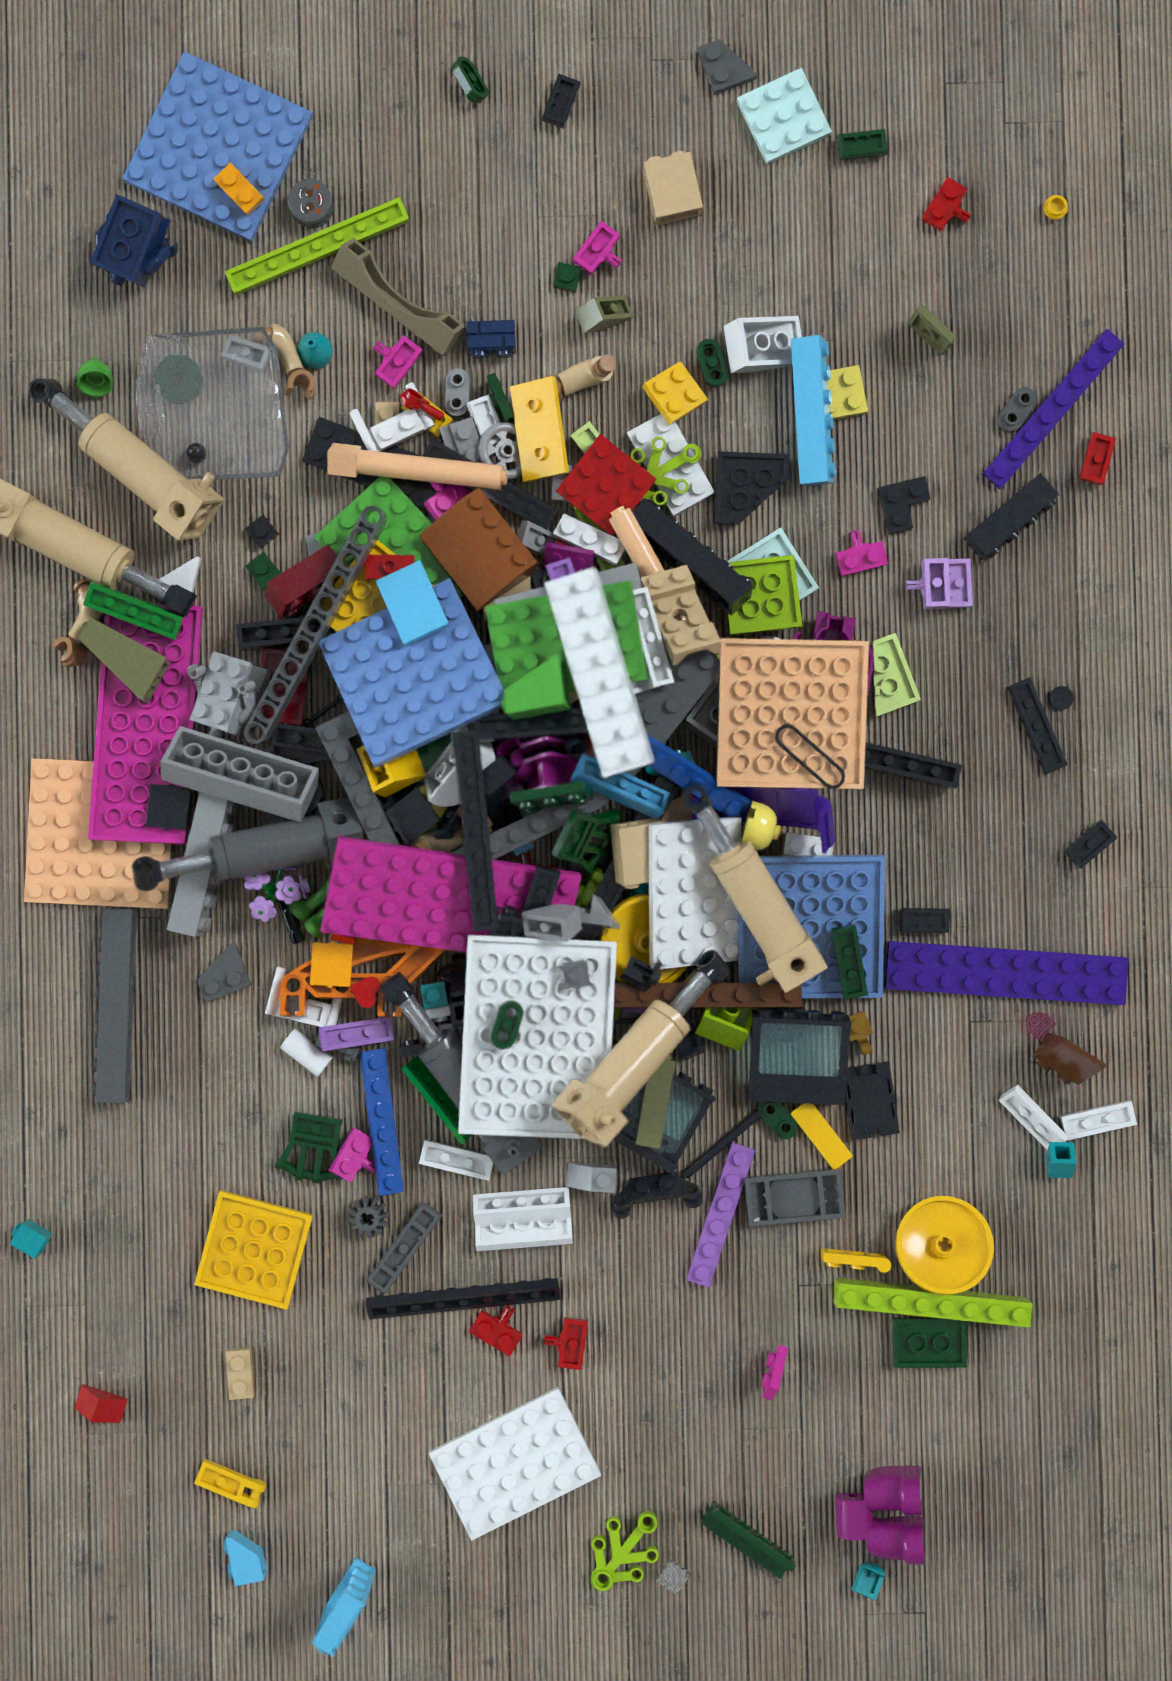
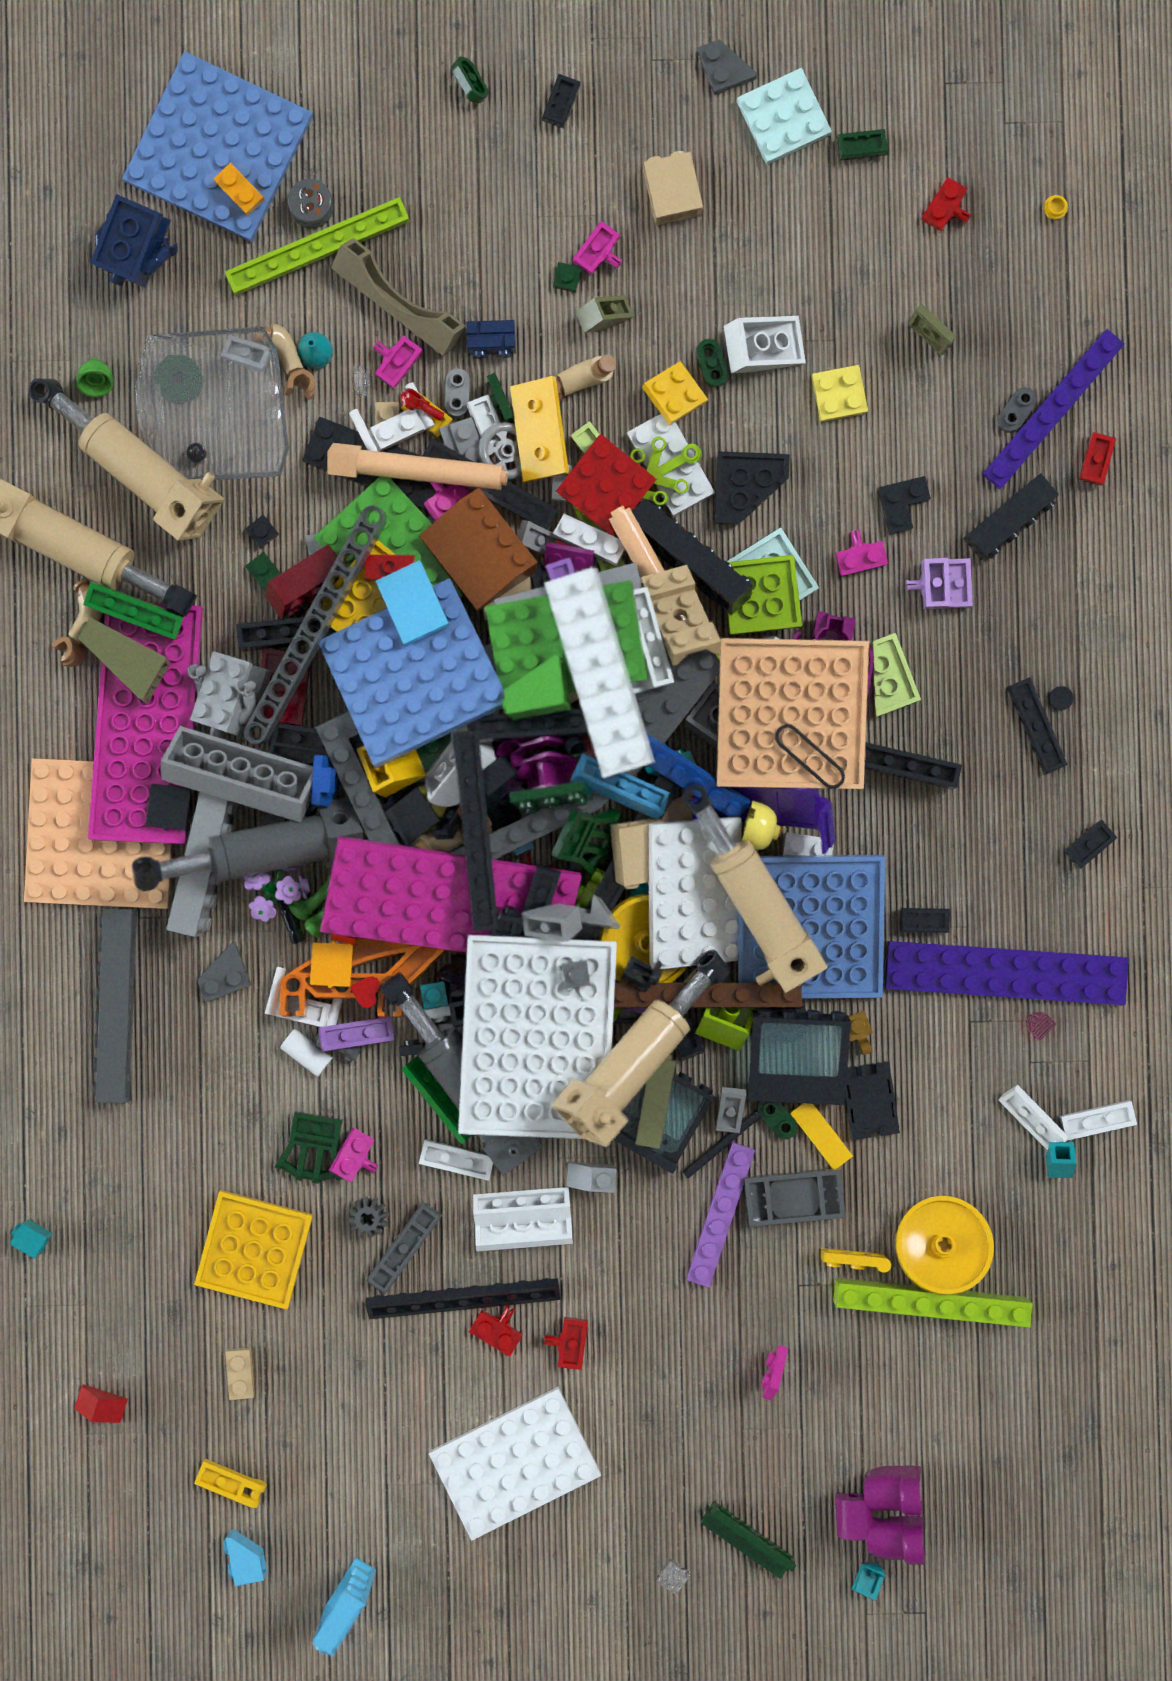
white tile [159,556,201,593] -> none
black hinge [303,694,345,727] -> none
blue plate [359,1048,404,1196] -> none
dark green plate [491,1000,524,1050] -> none
lime plant [591,1511,659,1591] -> none
black plate [612,1171,703,1219] -> none
medium azure brick [791,335,837,486] -> none
dark green plate [831,924,868,1000] -> none
dark green plate [892,1317,967,1368] -> none
reddish brown slope [1033,1032,1107,1085] -> none
none -> blue plate [311,755,340,807]
none -> clear plate [353,366,371,396]
none -> light grey slope [716,1087,746,1133]

